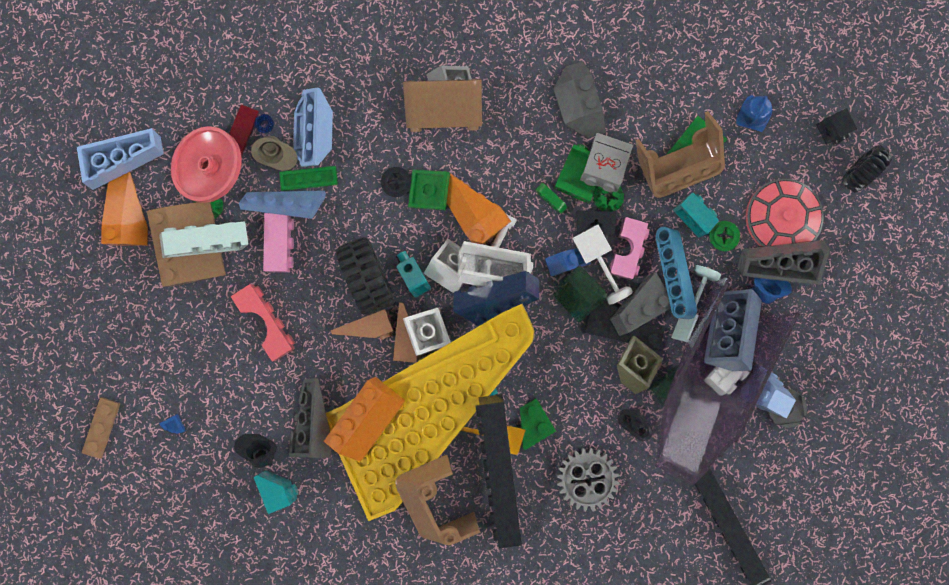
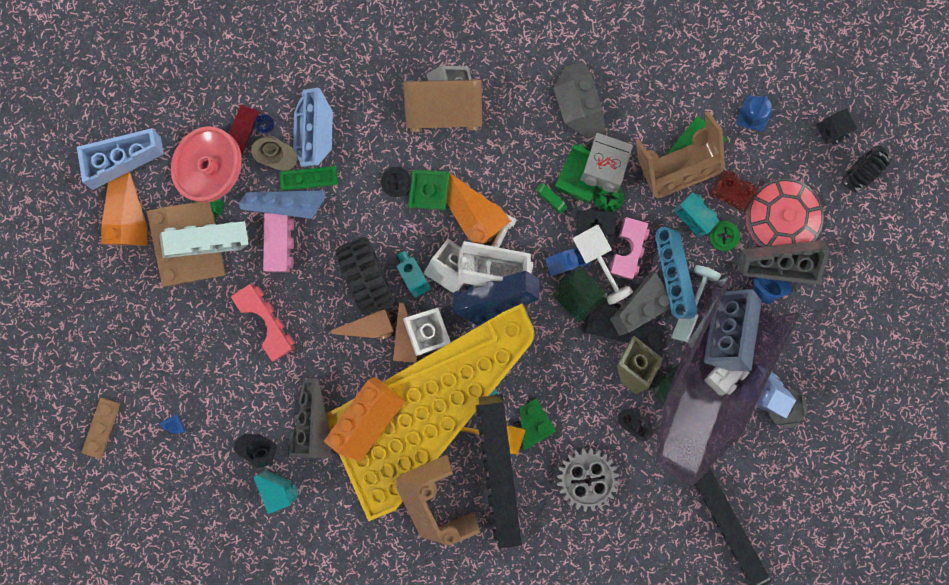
none -> clear red brick [710,171,759,212]

